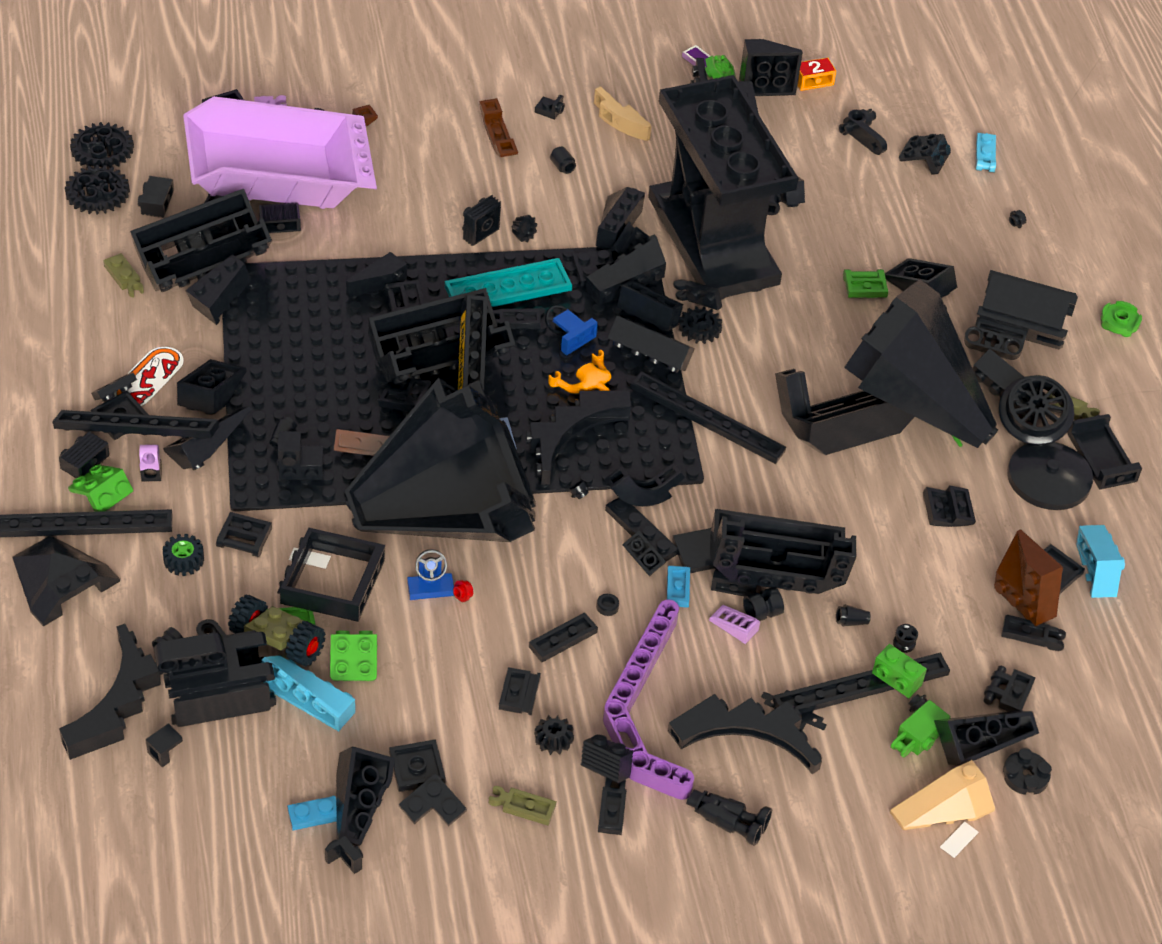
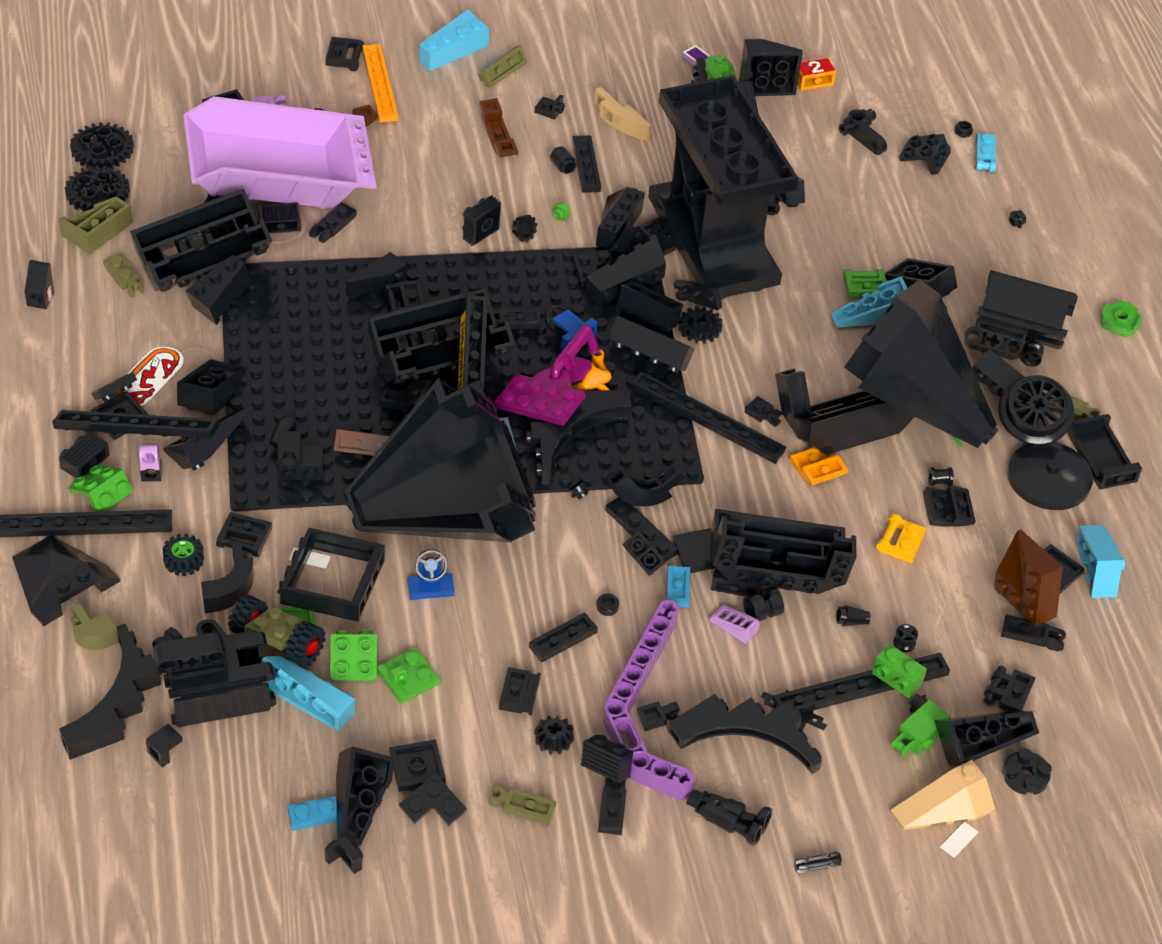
black brick [138,176,174,218] -> none
teal plate [445,258,572,307] -> none
red plate [453,580,474,602] -> none
none -> black slope [24,260,55,309]
none -> olive wedge [59,197,133,254]
none -> olive brick [71,604,119,650]
none -> black arch [201,541,254,613]
none -> black hinge [309,202,357,243]
none -> black plate [325,37,364,71]
none -> light orange plate [362,44,398,123]
none -> bright green hinge [377,647,440,704]
none -> medium azure wedge [419,10,489,71]
none -> olive plate [478,45,527,87]
none -> magenta plate [494,324,600,426]
none -> bright green plate [553,202,570,221]
none -> black plate [572,135,601,193]
none -> black plate [637,701,680,731]
none -> black plate [638,216,676,256]
none -> black plate [744,396,782,427]
none -> light orange slope [789,448,849,486]
none -> black axle [794,852,842,874]
none -> medium azure wedge [831,276,907,328]
none -> yellow plate [876,514,927,563]
none -> black bush [928,467,954,486]
none -> black plate [954,121,973,138]
none -> black wheel [1022,341,1044,367]

